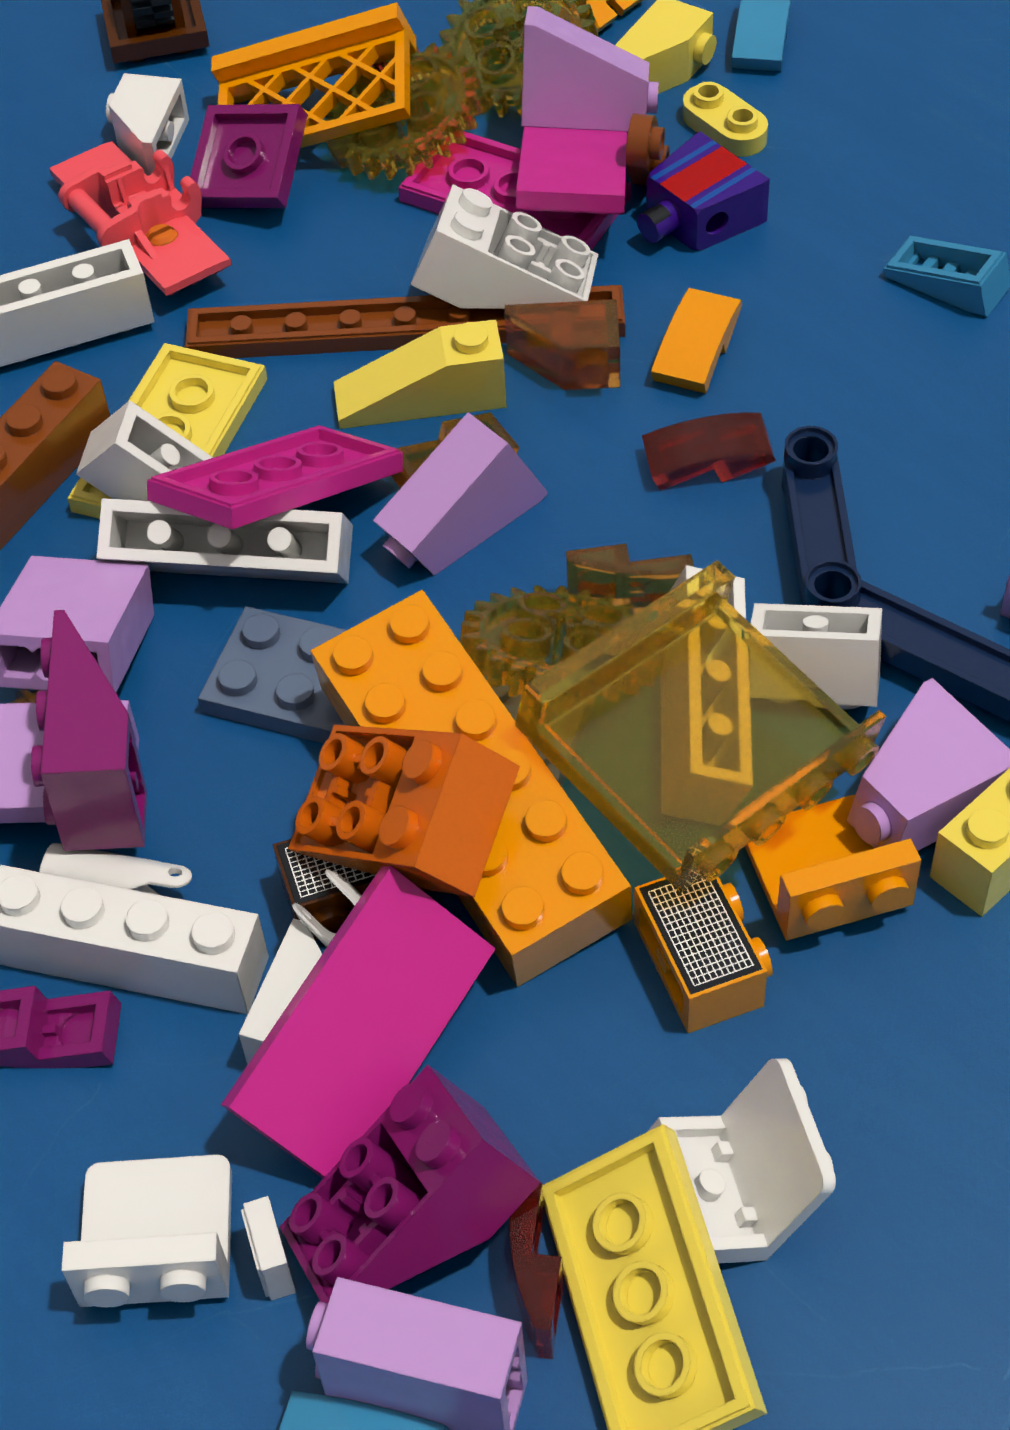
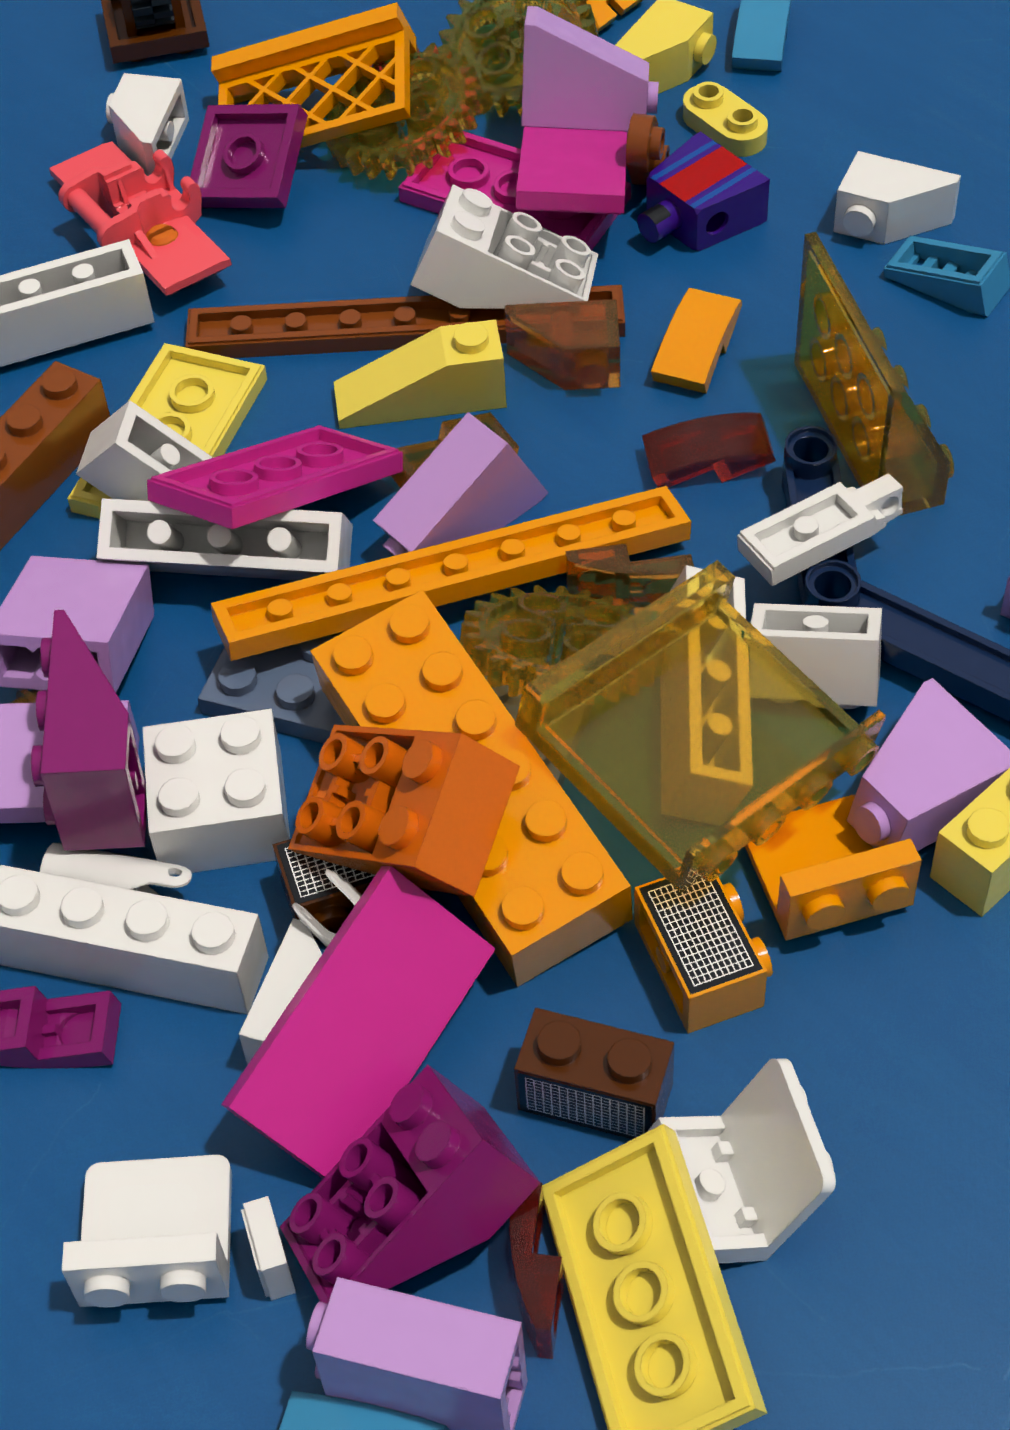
none -> white brick [142,709,290,876]
none -> light orange plate [211,486,692,661]
none -> reddish brown brick [514,1007,674,1139]
none -> white hinge [737,473,904,586]
none -> clear yellow slope [794,232,954,516]
none -> white slope [833,151,961,244]

